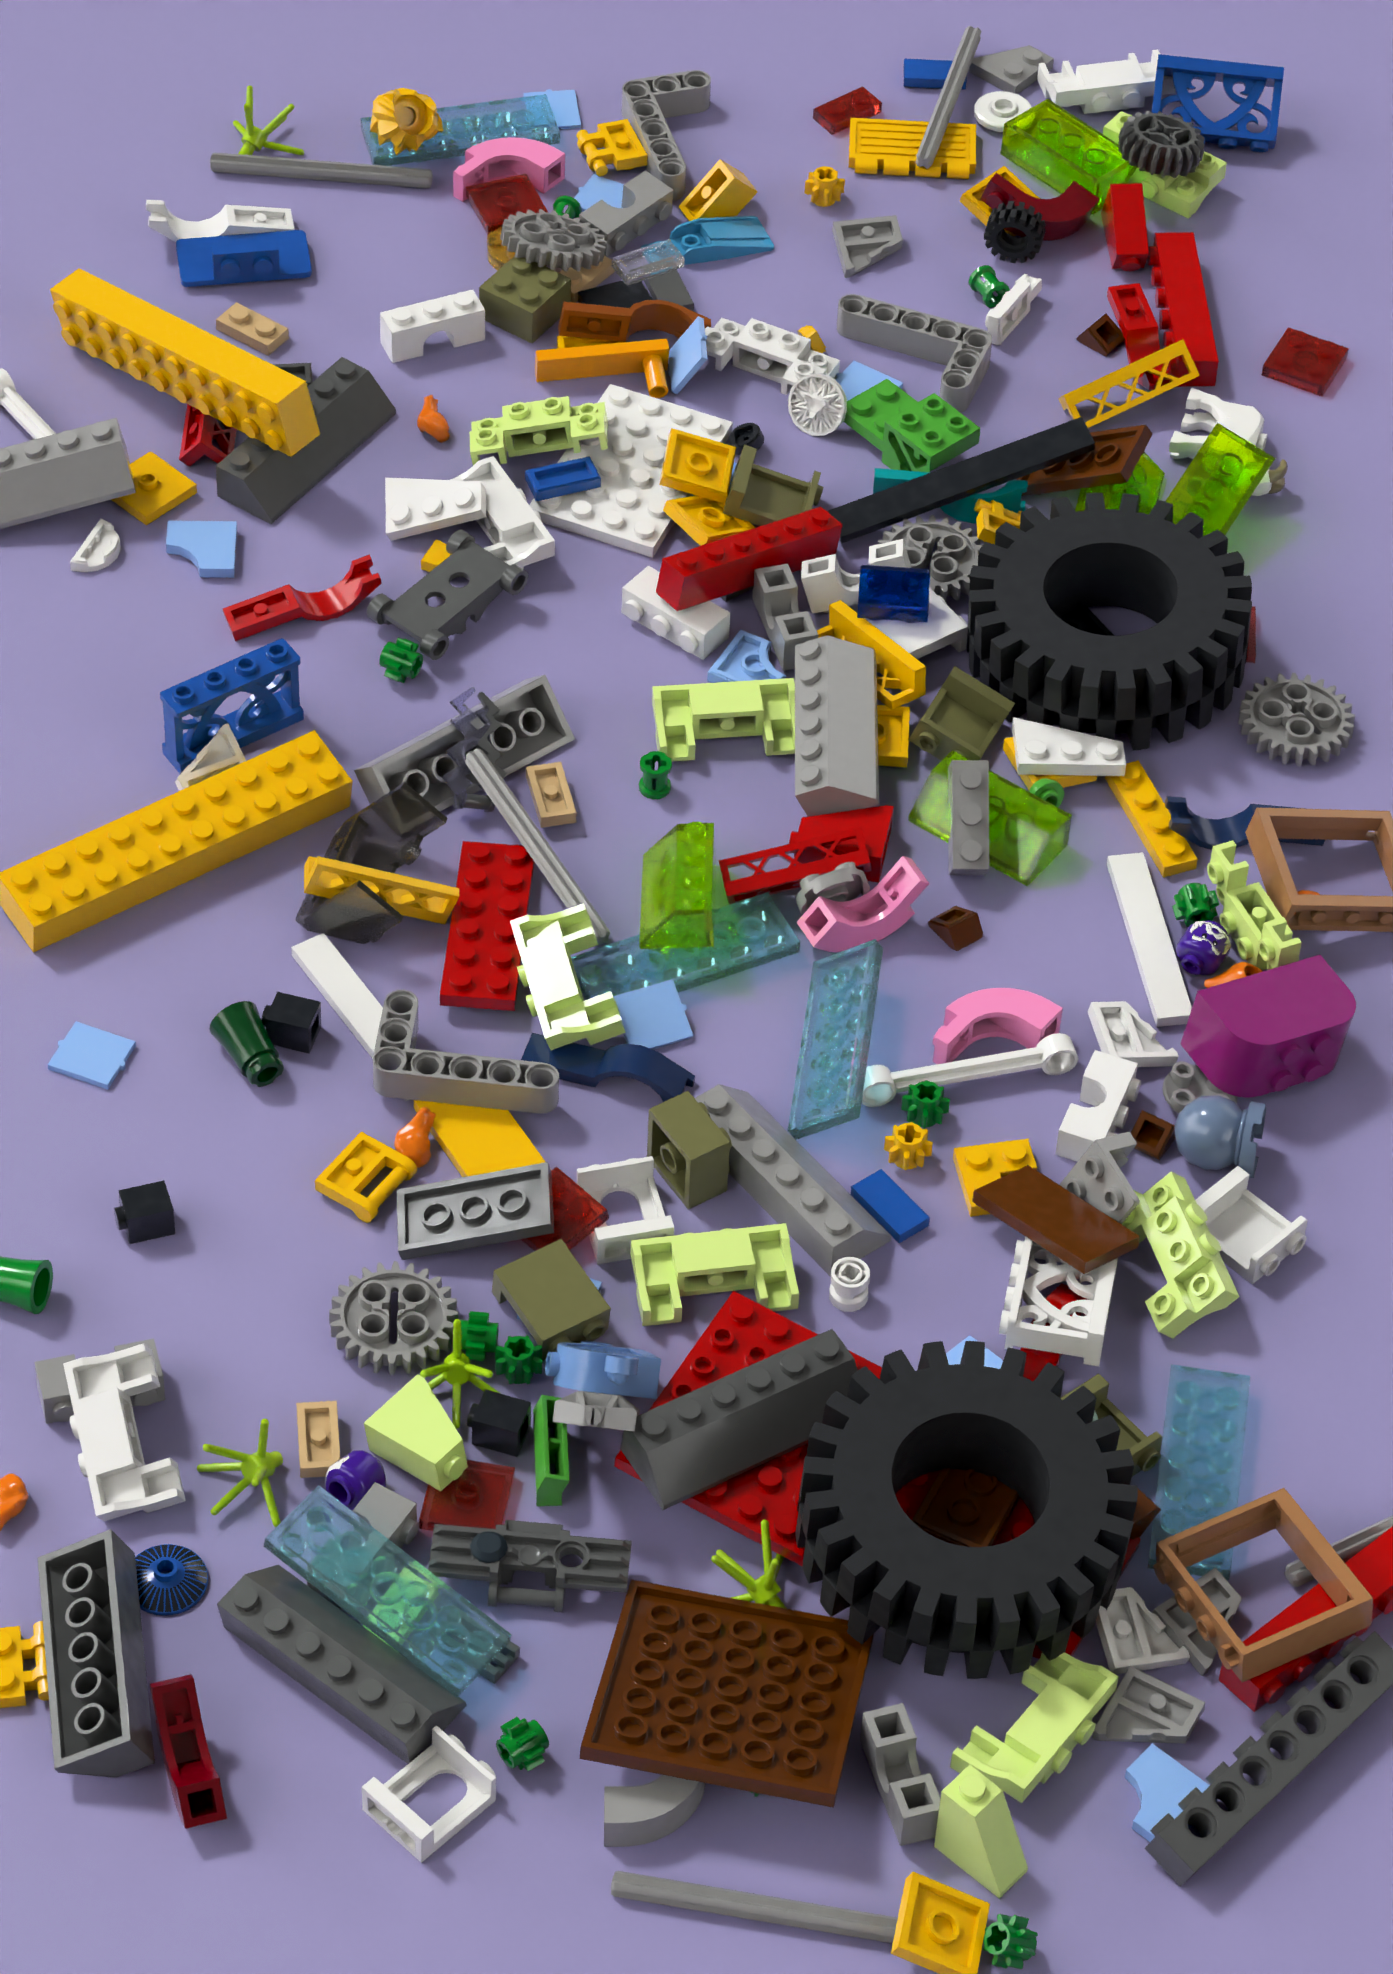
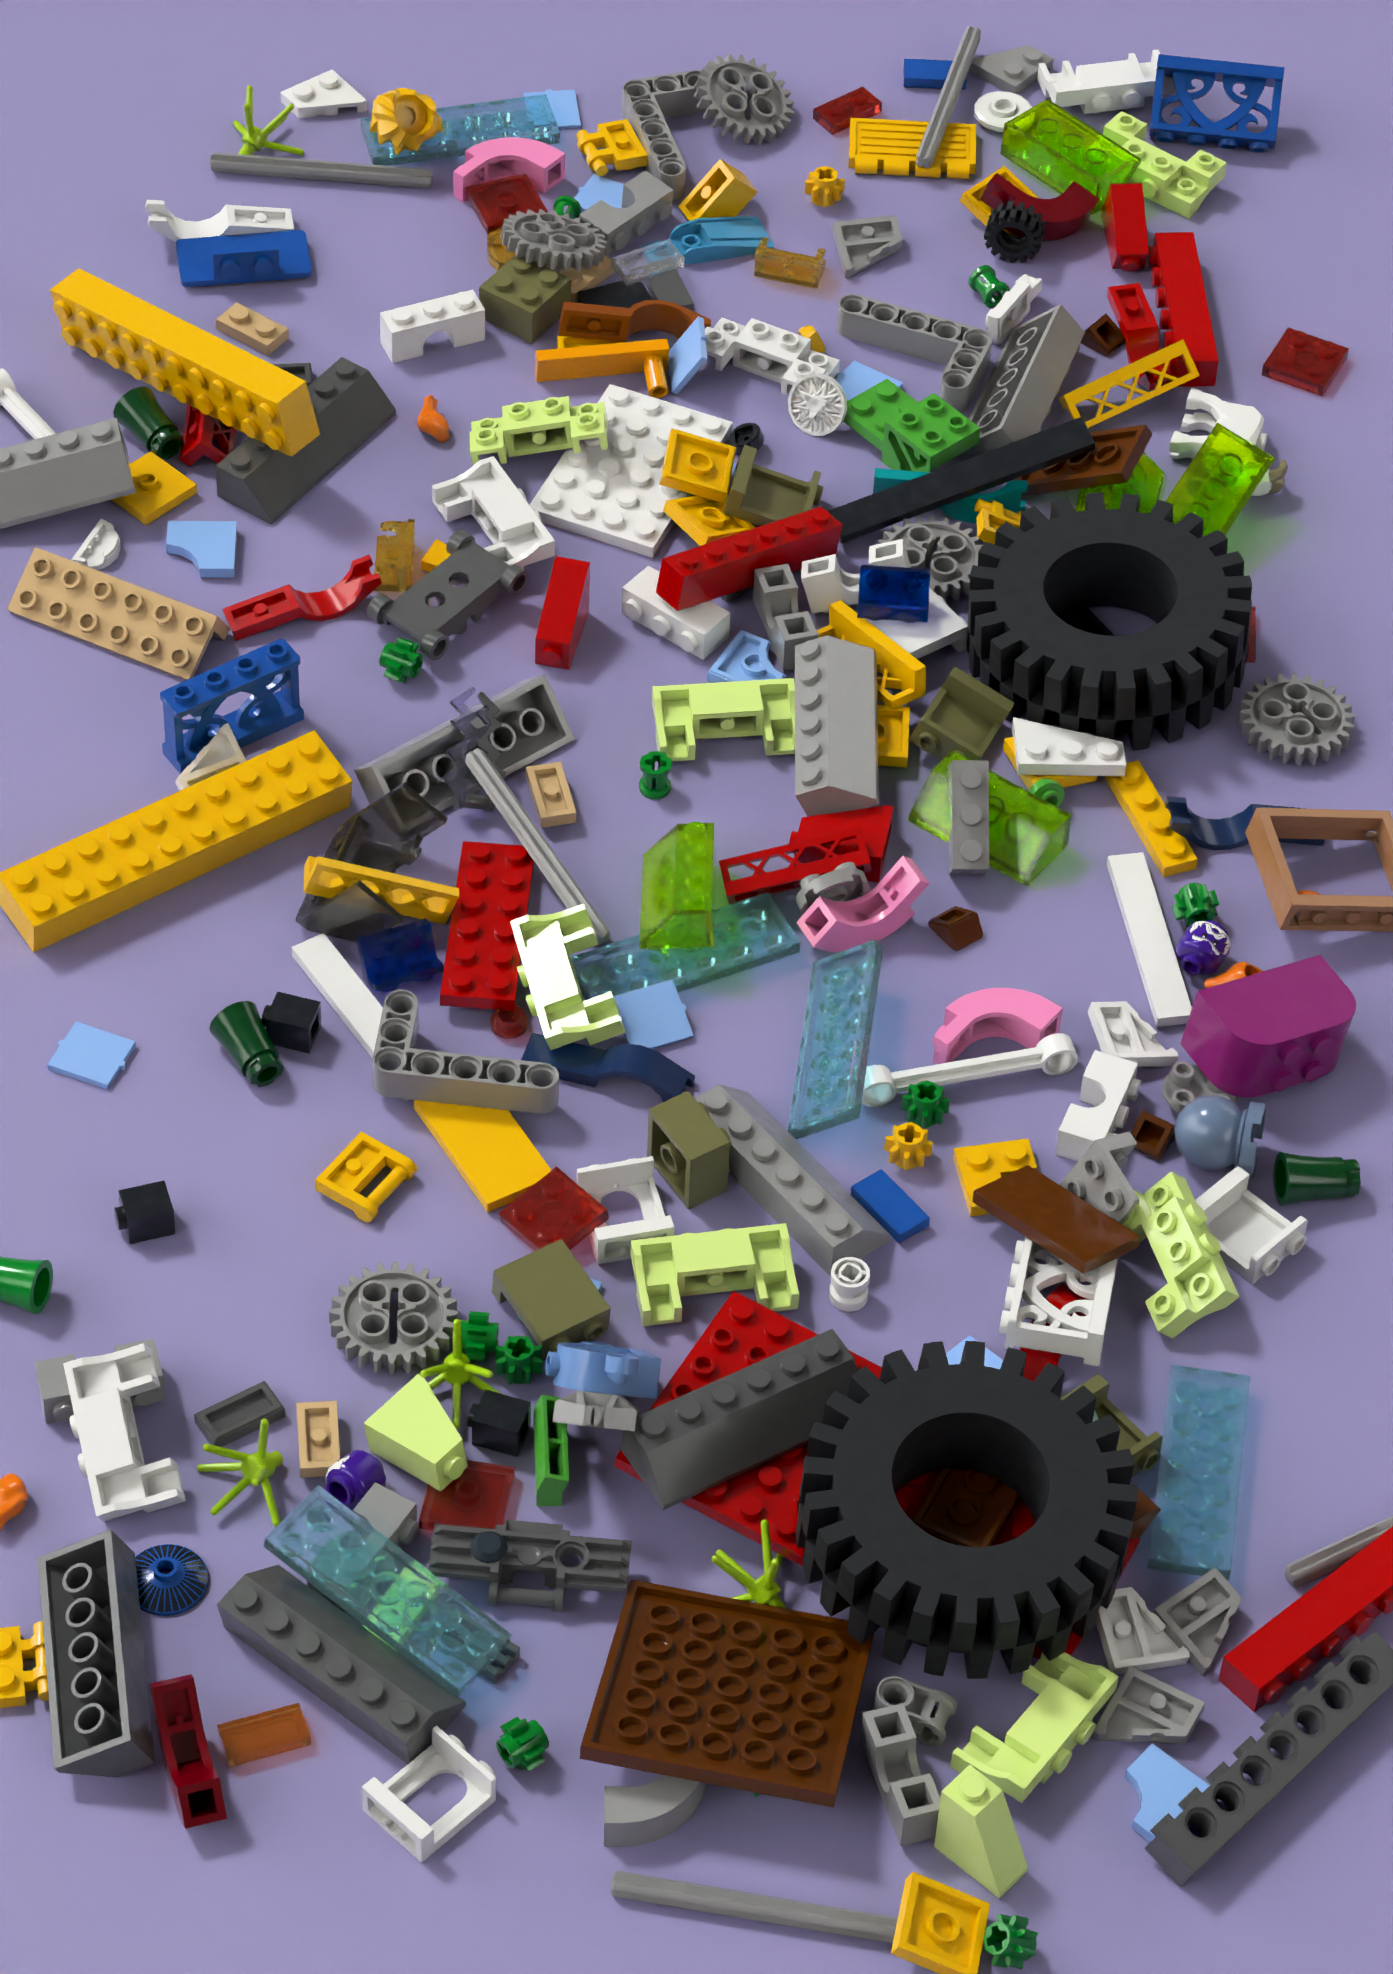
white wing [385,477,487,541] -> none
orange animal [394,1107,436,1168] -> none
plate [397,1162,554,1260] -> none
blue tile [525,456,601,501] -> none
dark grey gear [1118,111,1205,178] -> none
medium nougat window [1153,1488,1373,1682] -> none
yellowish green bracket [1207,840,1302,970] -> none
none -> tan bracket [8,547,230,680]
none -> dark green plant [113,386,184,459]
none -> dark grey tile [194,1381,285,1447]
none -> clear orange tile [217,1703,311,1767]
none -> white wing [280,69,367,118]
none -> clear blue bracket [356,918,444,992]
none -> clear yellow hinge [374,519,415,592]
none -> clear red plate [490,1004,528,1039]
none -> red slope [535,556,590,670]
none -> light grey gear [694,54,794,145]
none -> clear yellow hinge [754,237,826,289]
none -> light grey piece [873,1676,957,1746]
none -> light grey slope [958,304,1085,459]
none -> dark green plant [1273,1152,1361,1206]

